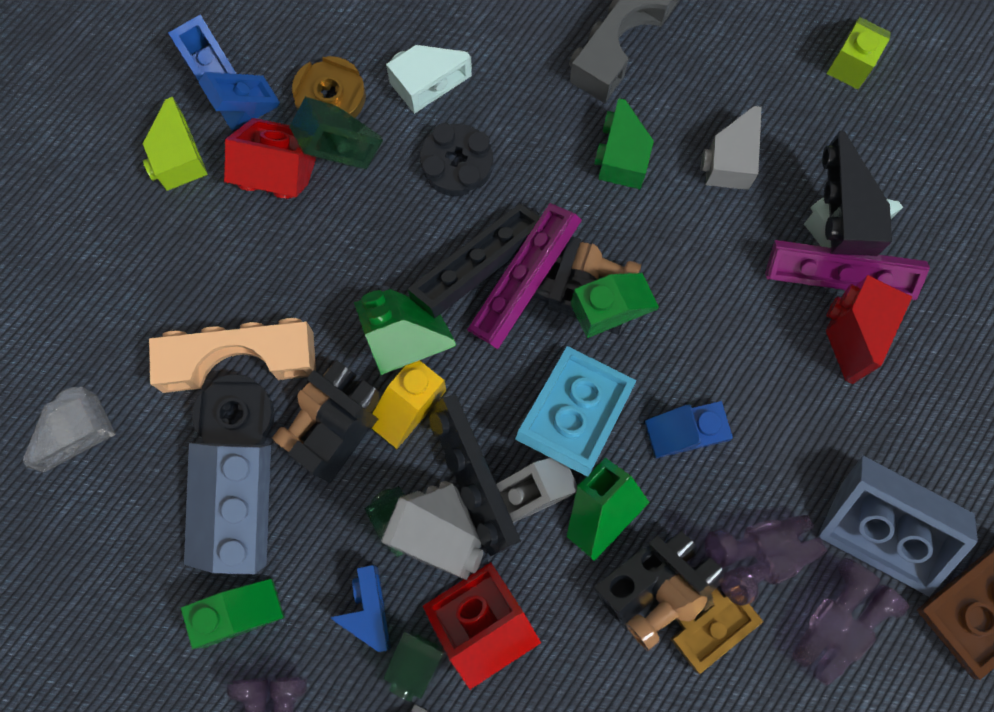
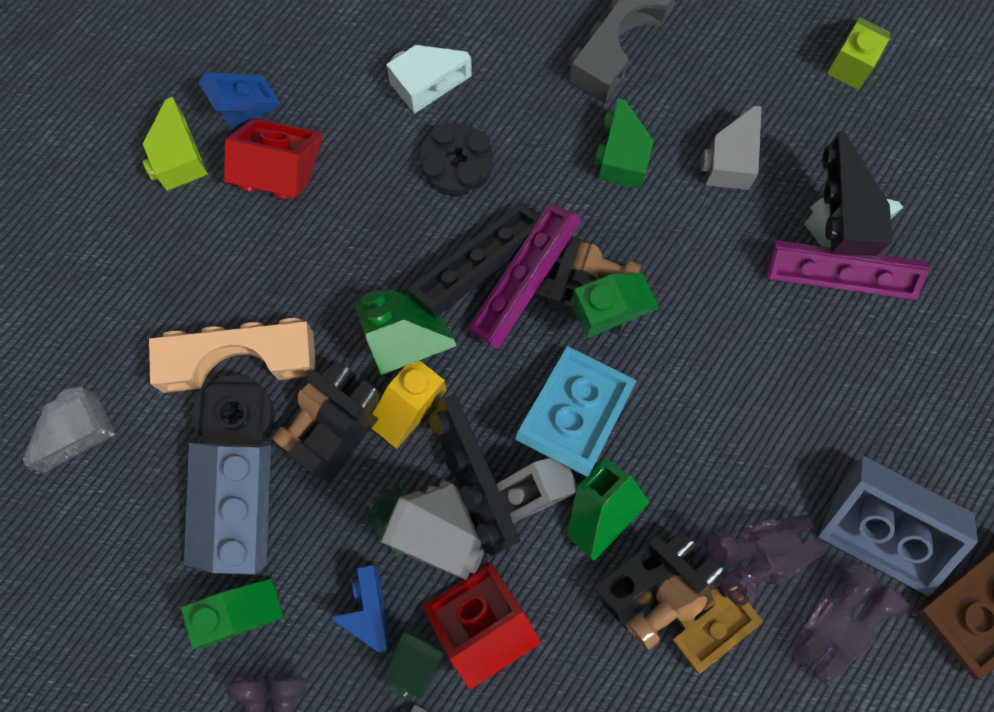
blue slope [168,15,236,82] -> none
clear green slope [290,96,383,169] -> none
pearl gold plate [292,56,366,130] -> none
blue slope [645,401,733,459] -> none
red slope [826,275,912,384] -> none

